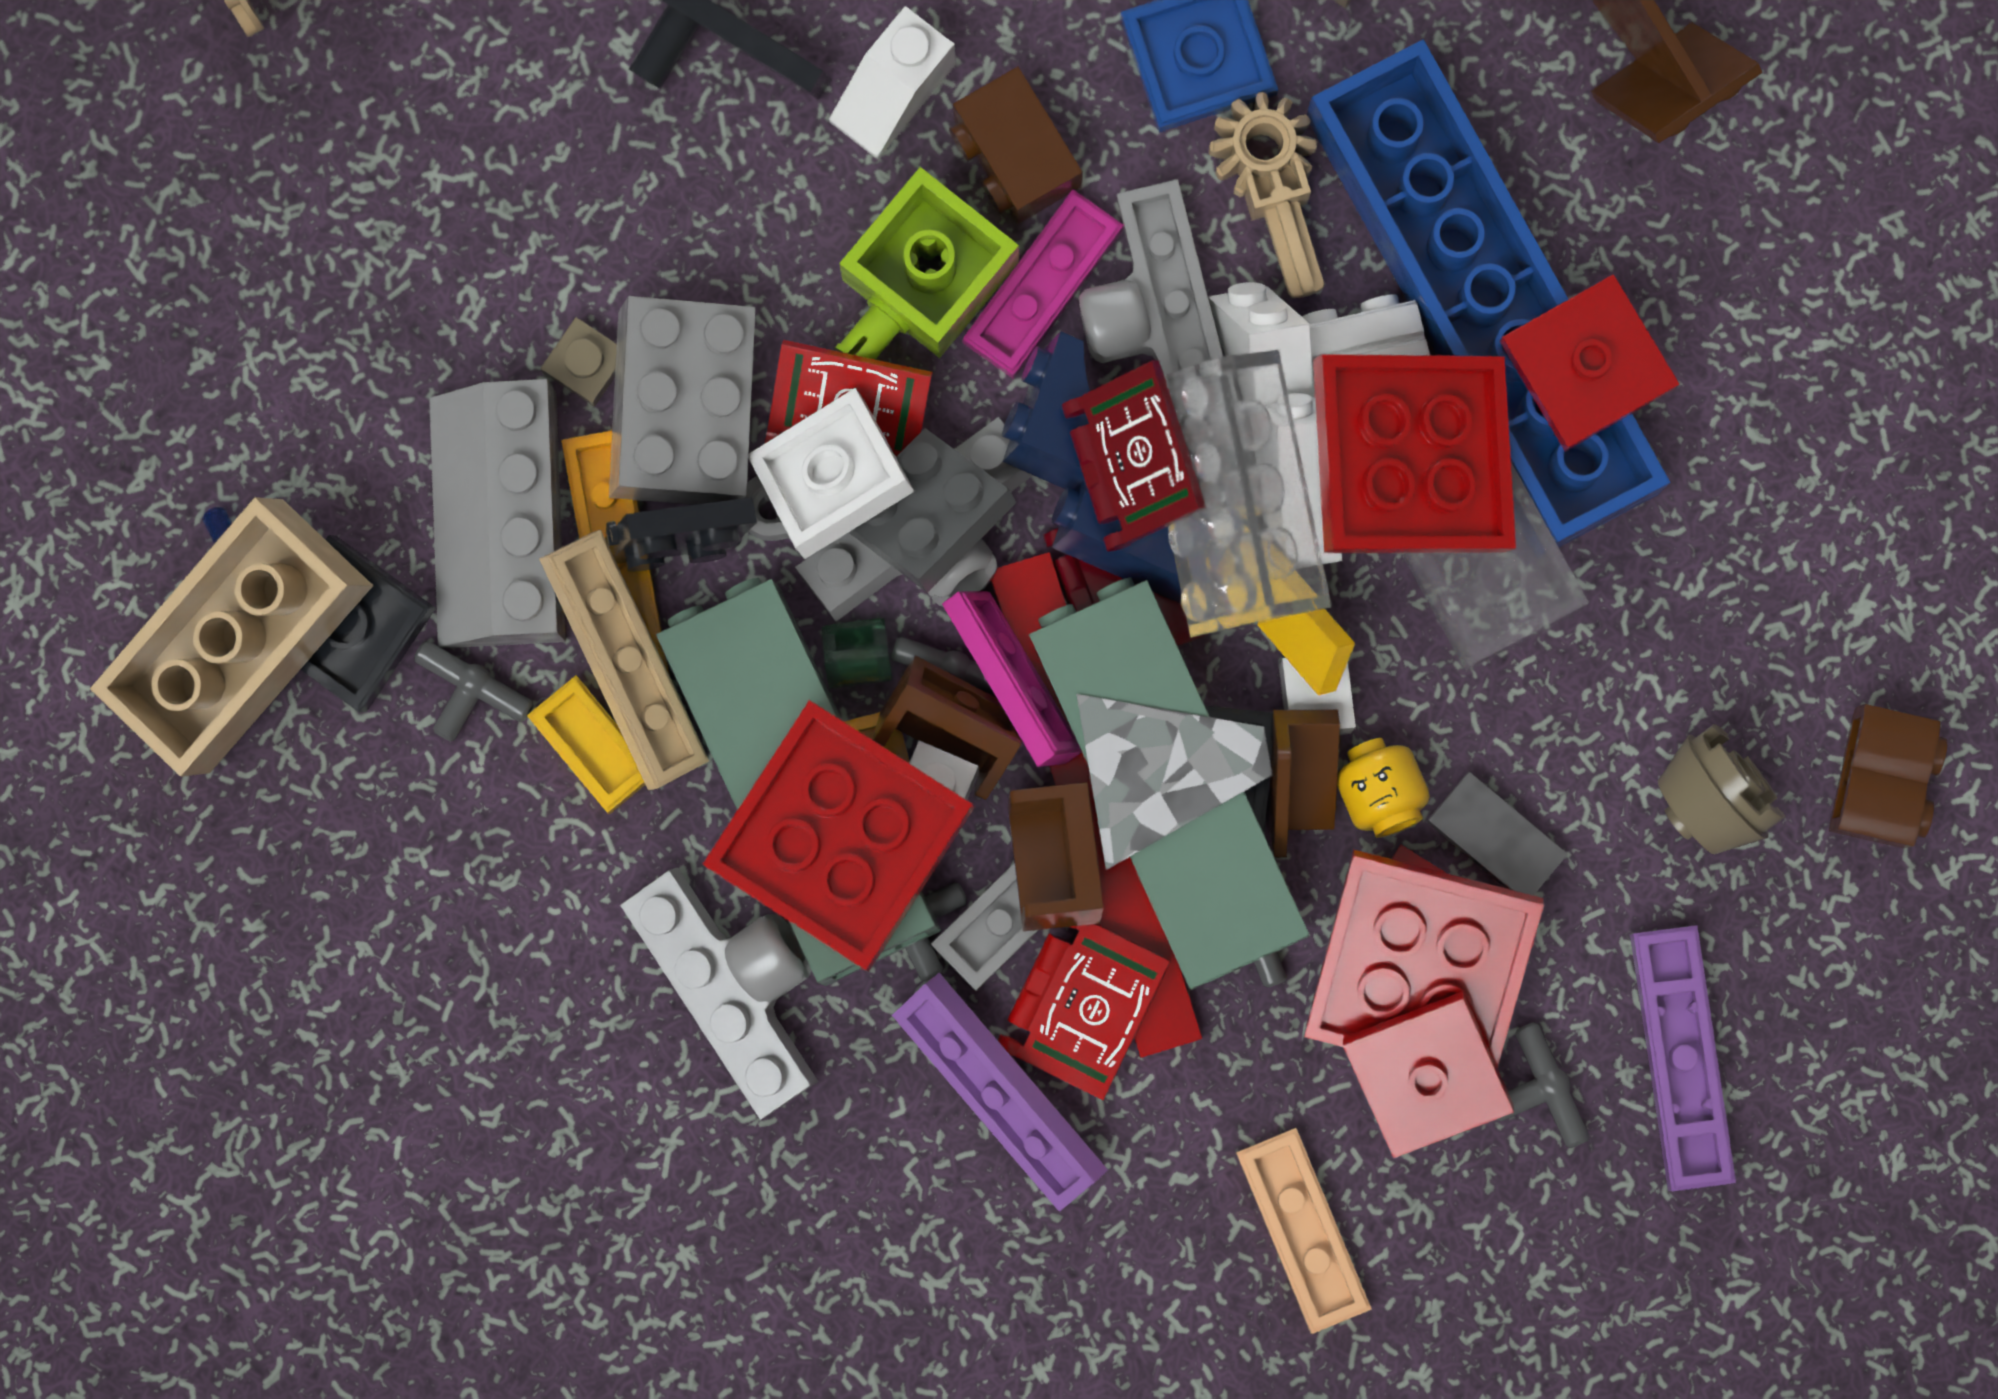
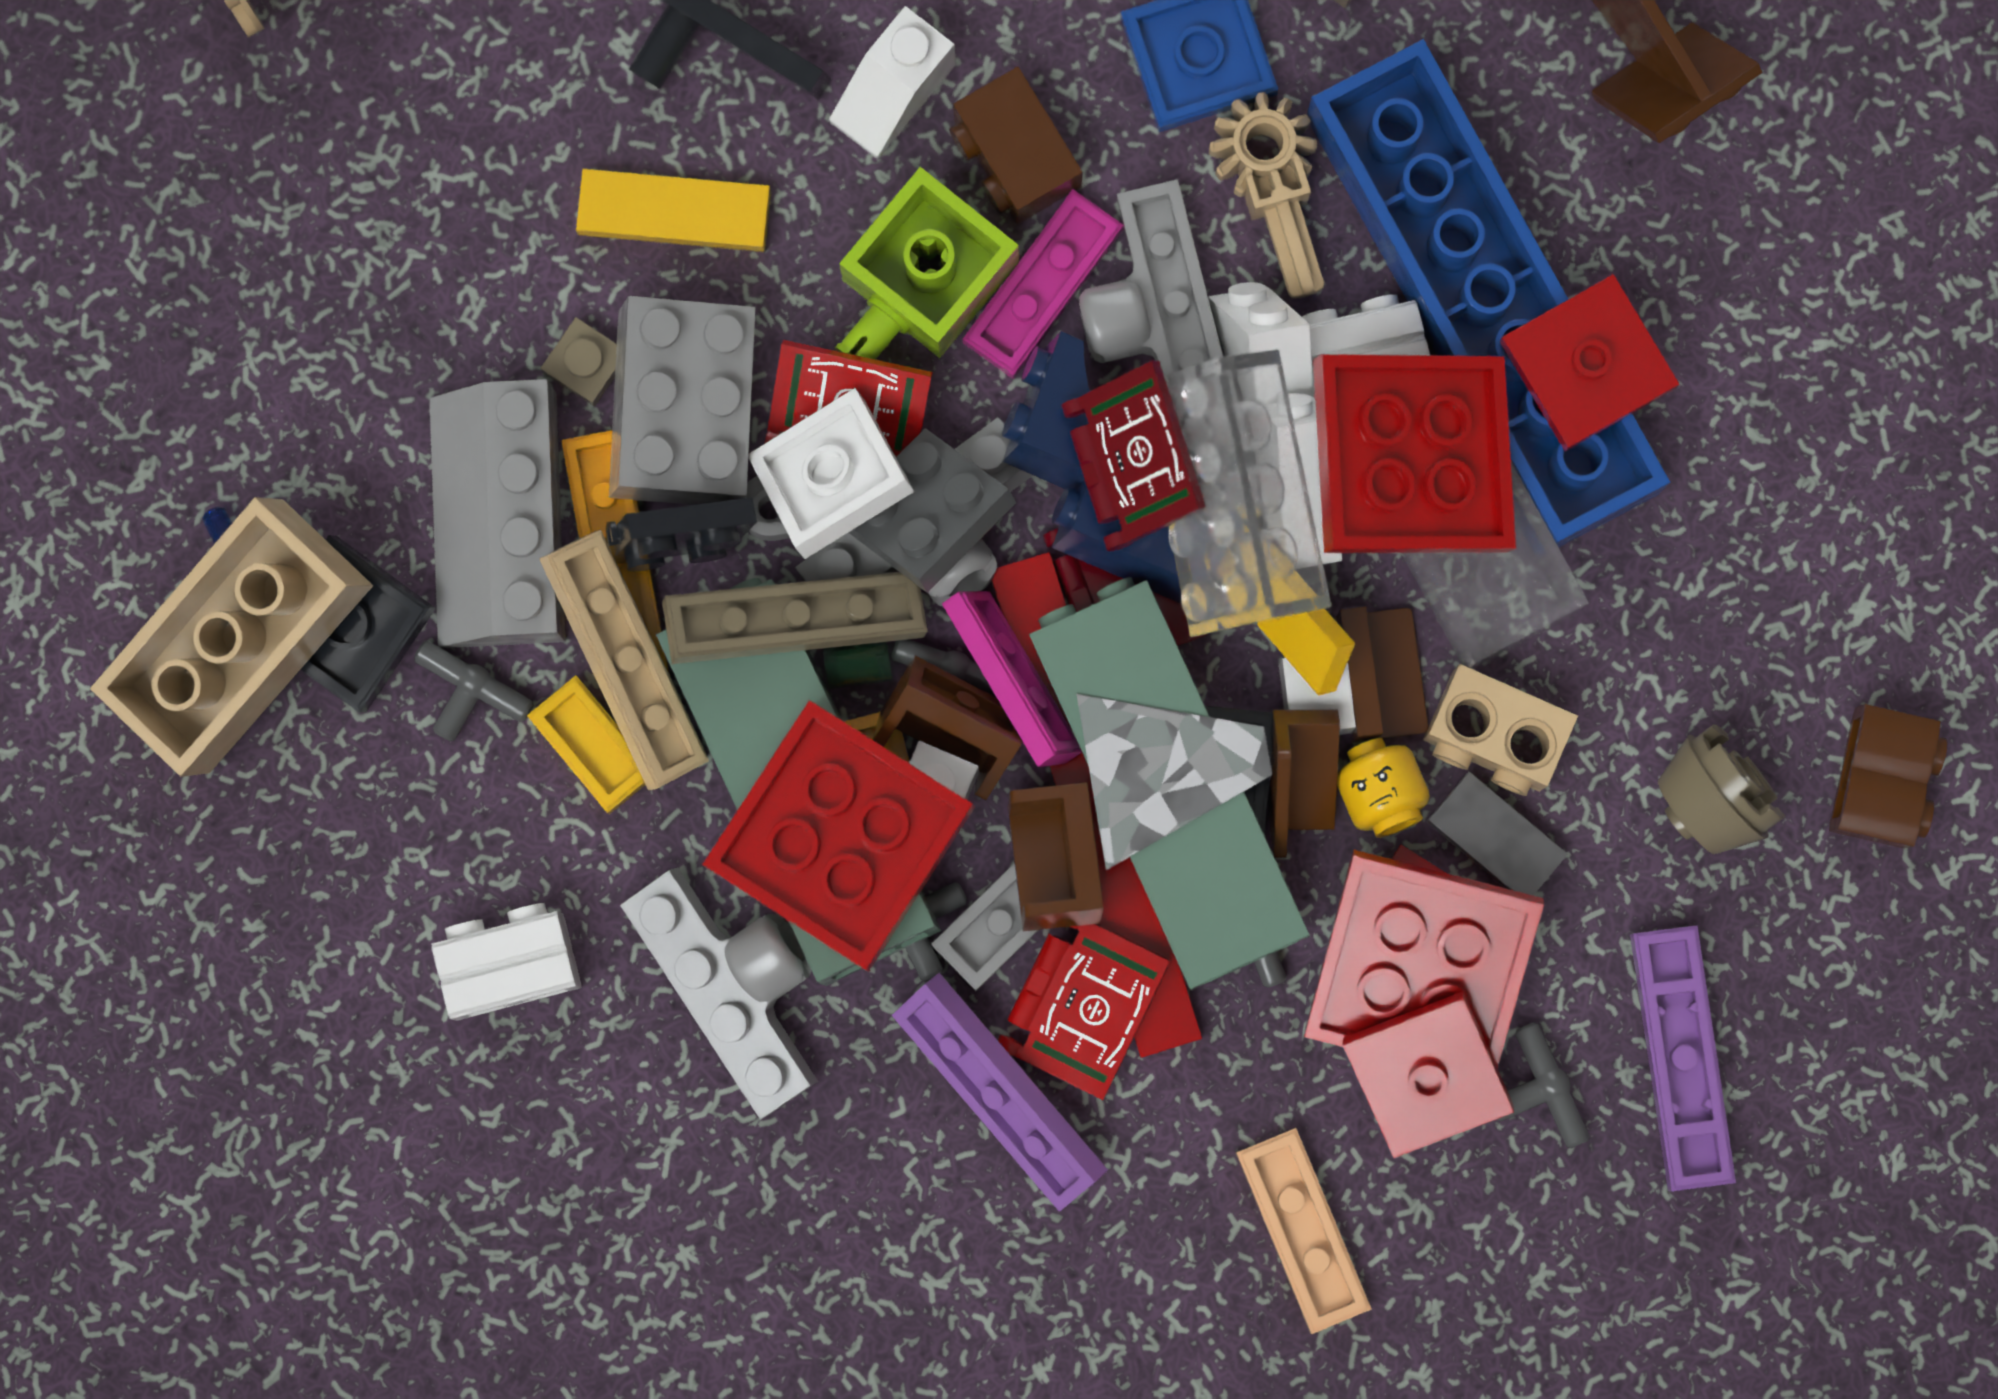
none -> white brick [432,903,582,1021]
none -> yellow tile [576,169,771,252]
none -> dark tan tile [662,572,928,664]
none -> reddish brown panel [1335,606,1428,743]
none -> tan brick [1423,664,1578,796]

